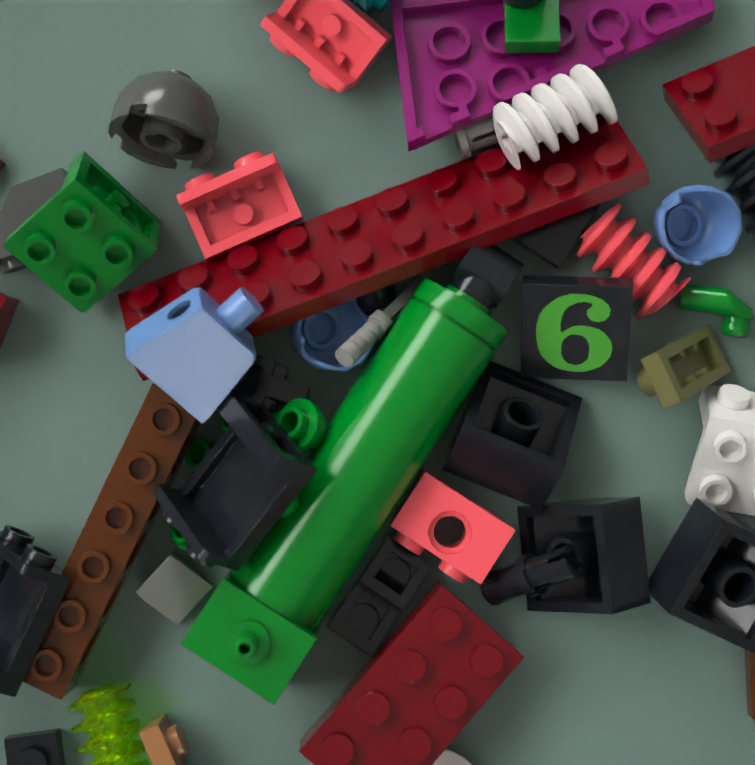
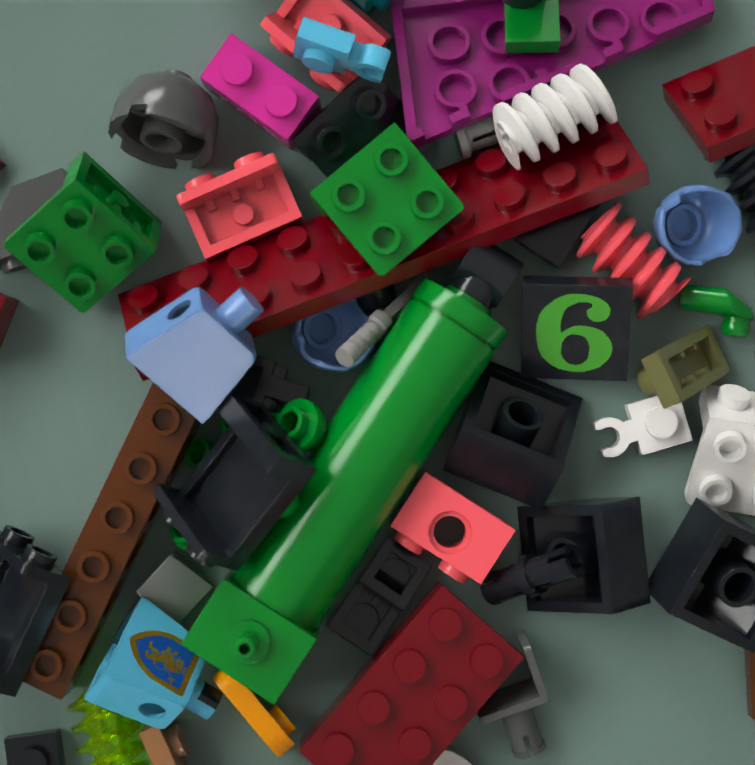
none -> medium azure torso [83,597,223,729]
none -> dark pink brick [200,33,322,150]
none -> light orange plate [211,670,296,758]
none -> black hinge [292,76,436,178]
none -> medium azure plate [293,17,391,83]
none -> green bracket [310,122,463,277]
none -> dark grey bracket [477,630,550,759]
none -> white plate [592,395,693,457]

